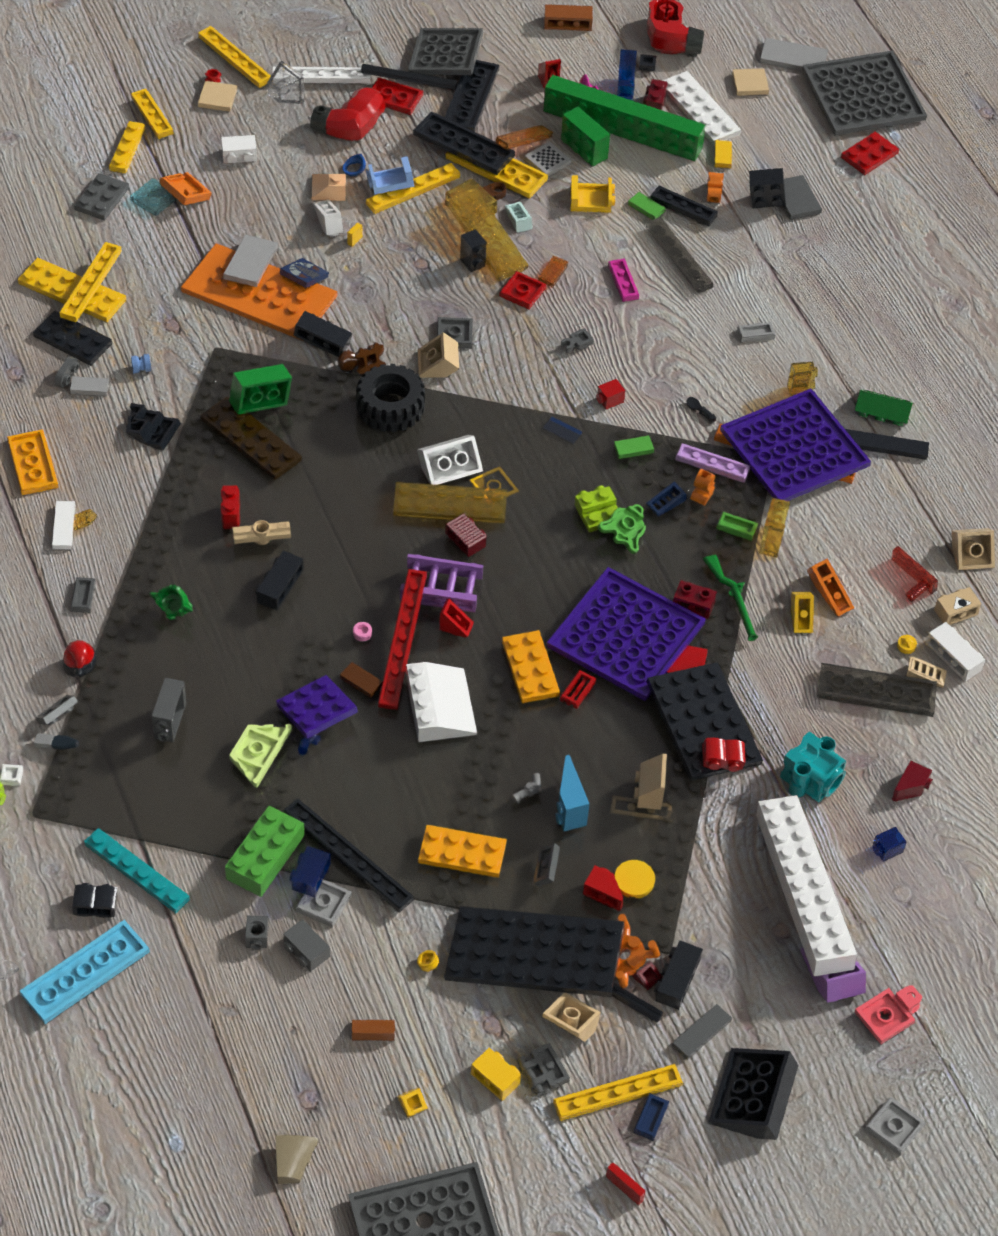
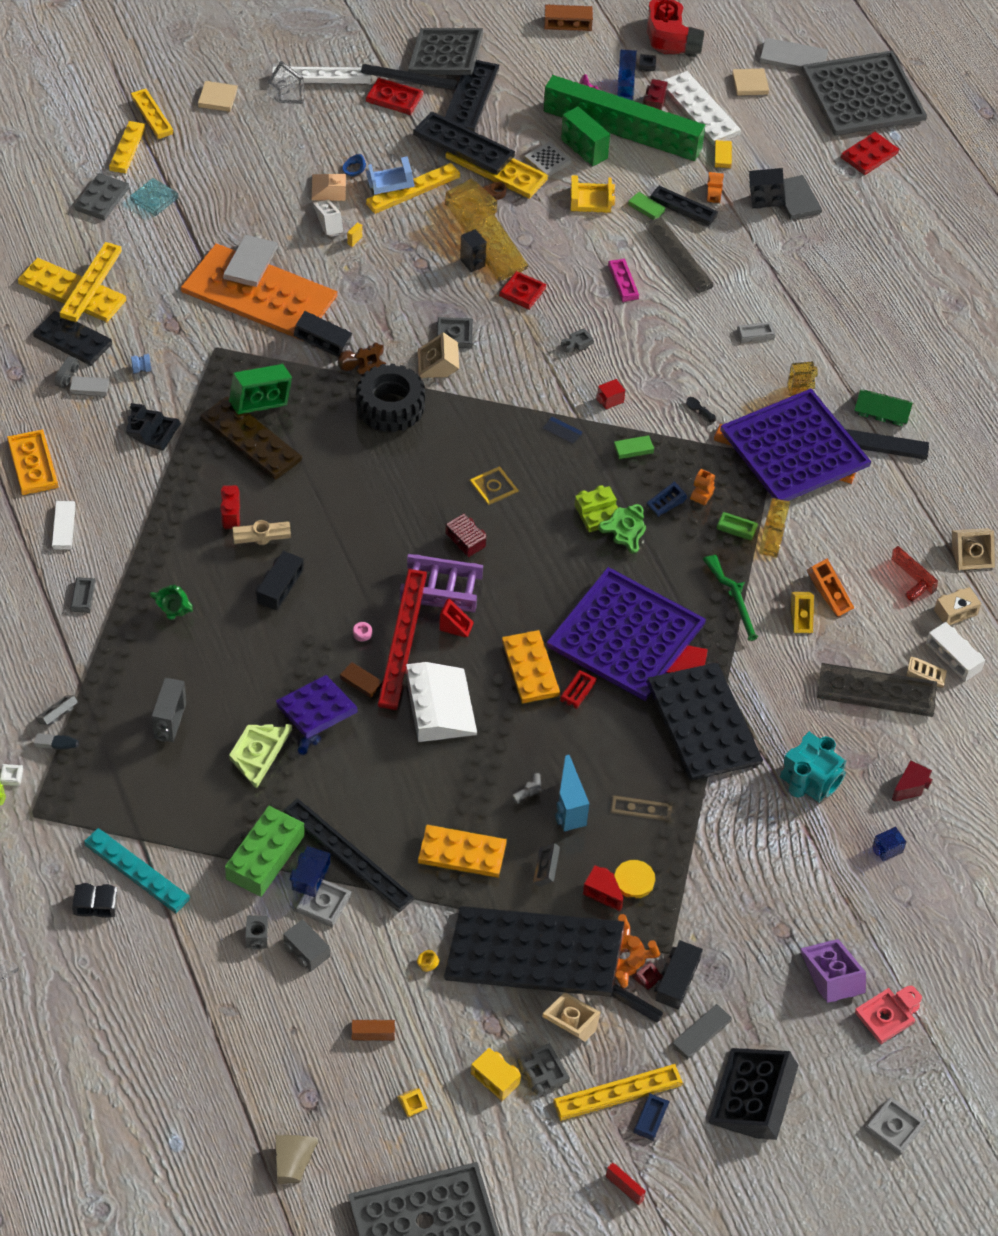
medium azure plate [20,920,150,1024] -> none
red piece [63,640,96,678] -> none
clear yellow slope [74,509,97,531] -> none
orange container [159,172,212,205] -> none
yellow plate [198,26,272,88] -> none
red plate [205,69,221,83] -> none
white brick [221,135,257,163] -> none
dark blue tile [280,258,329,288] -> none
red piece [310,87,386,141] -> none
clear yellow plate [393,482,507,523] -> none
white slope [417,435,483,486] -> none
clear orange tile [495,125,553,150] -> none
light aqua slope [505,202,533,233] -> none
red slope [538,59,561,89] -> none
clear orange tile [538,256,569,288] -> none
tan slope [634,754,667,810] -> none
dark red brick [673,580,717,620] -> none
lavender tile [675,443,750,483] -> none
red brick [702,738,745,772] -> none
white brick [756,795,857,976] -> none
yellow tile [897,635,917,654] -> none

